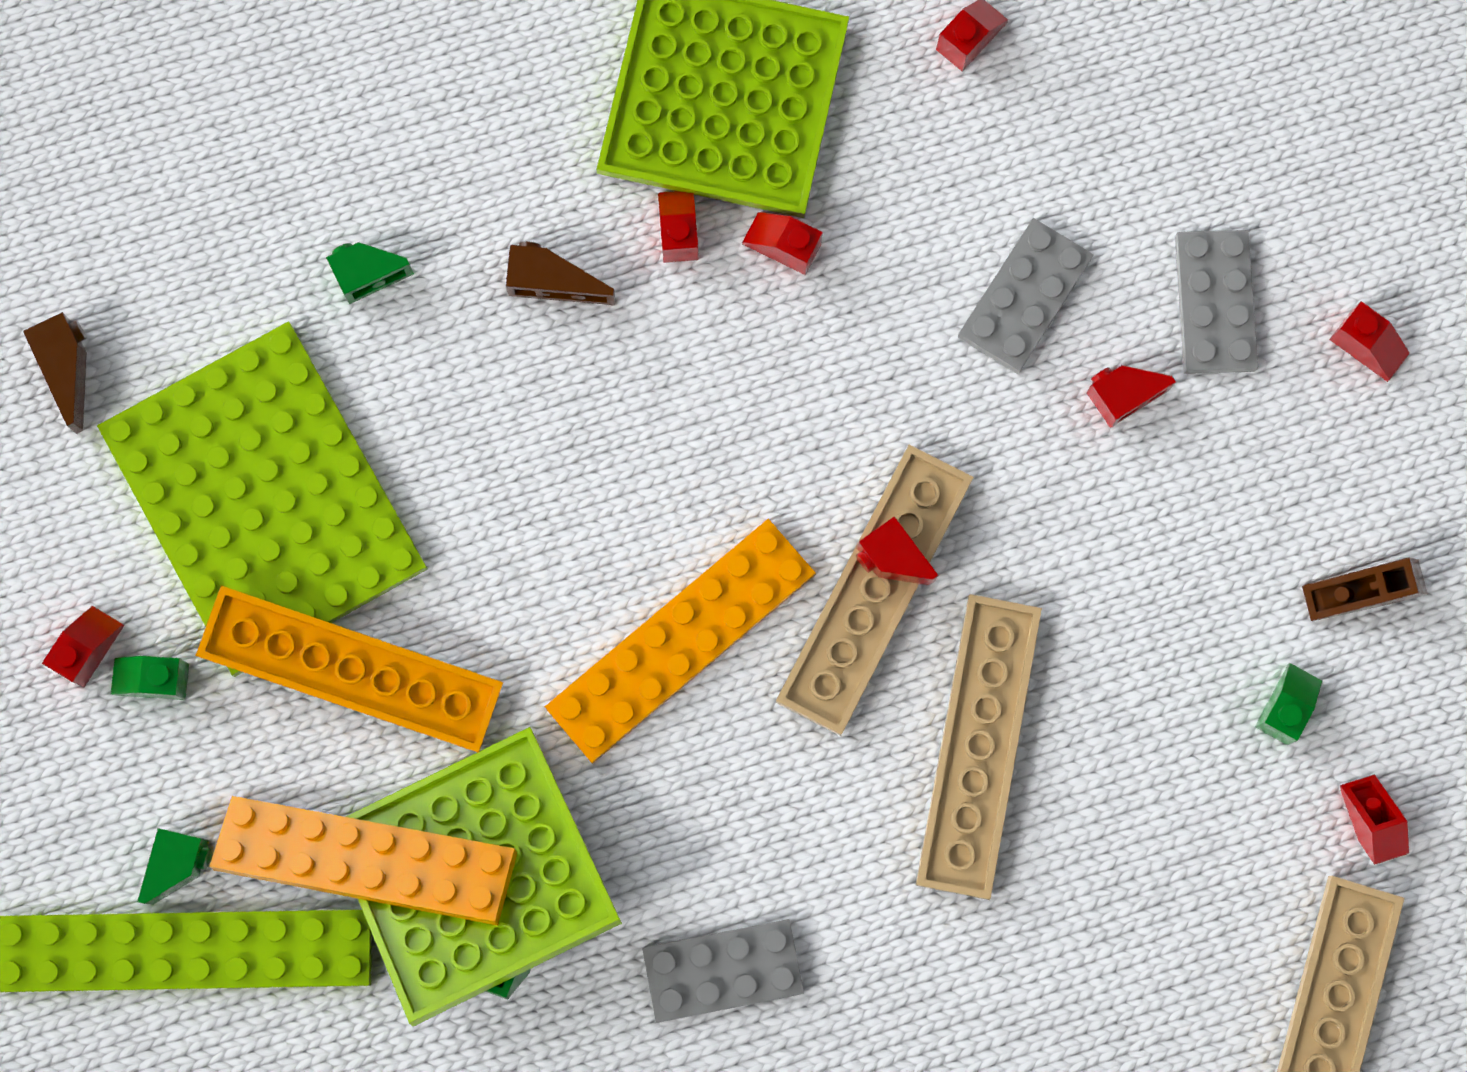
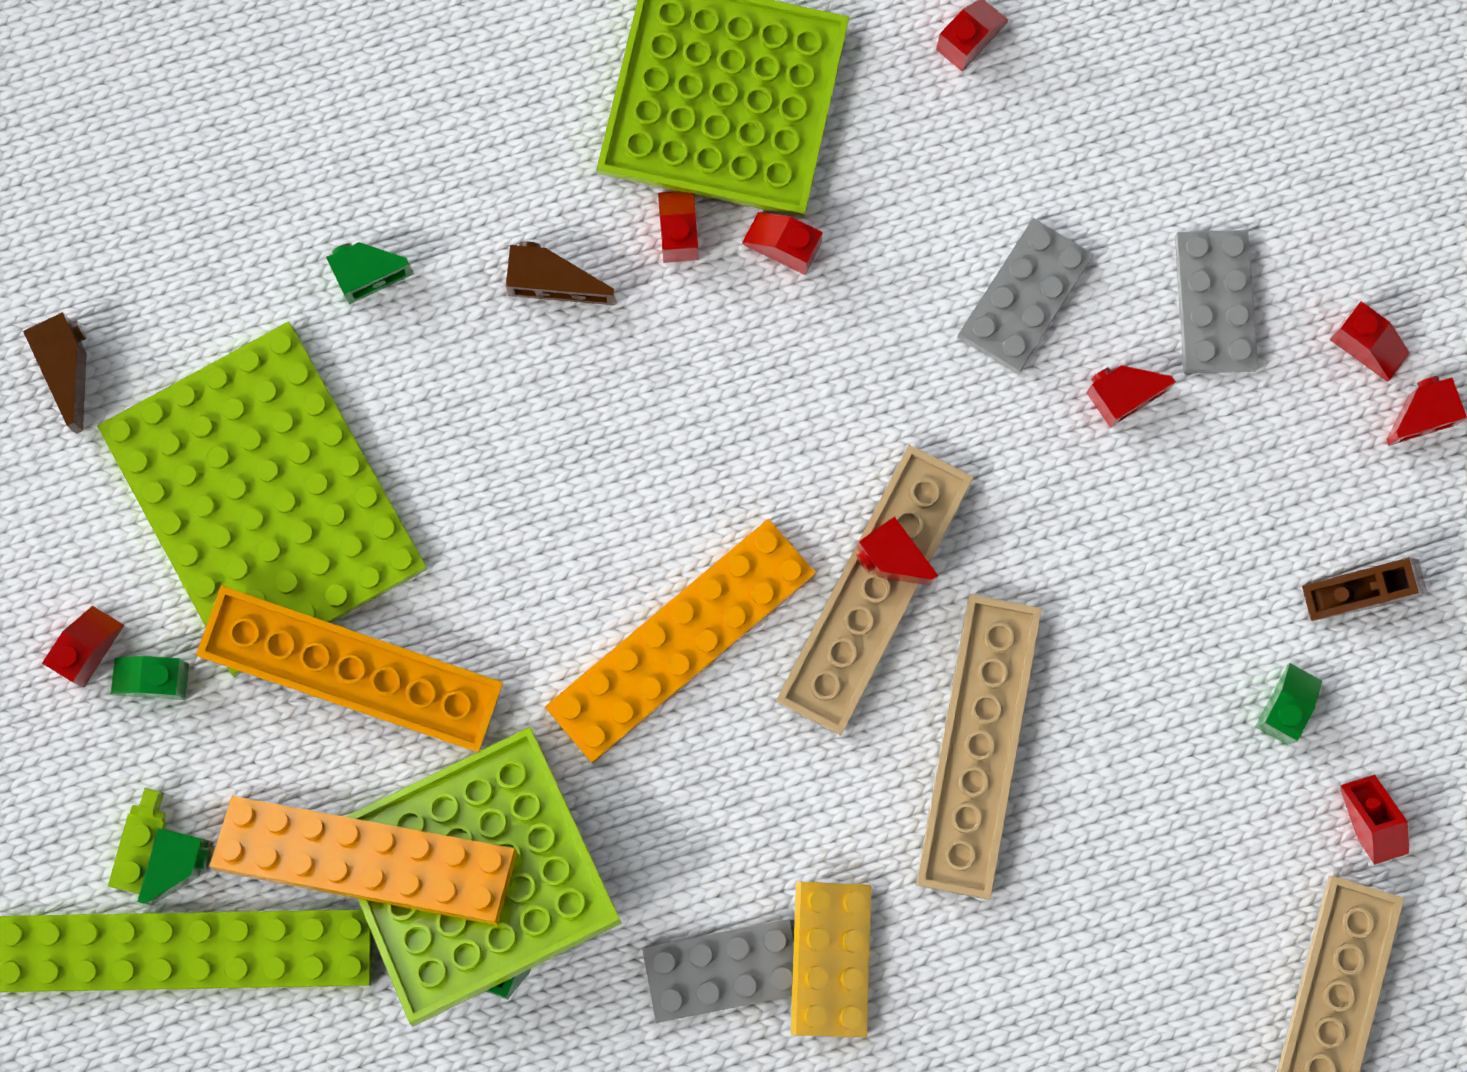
none -> lime hinge [108,788,167,894]
none -> yellow plate [791,881,871,1038]
none -> red slope [1386,376,1467,446]

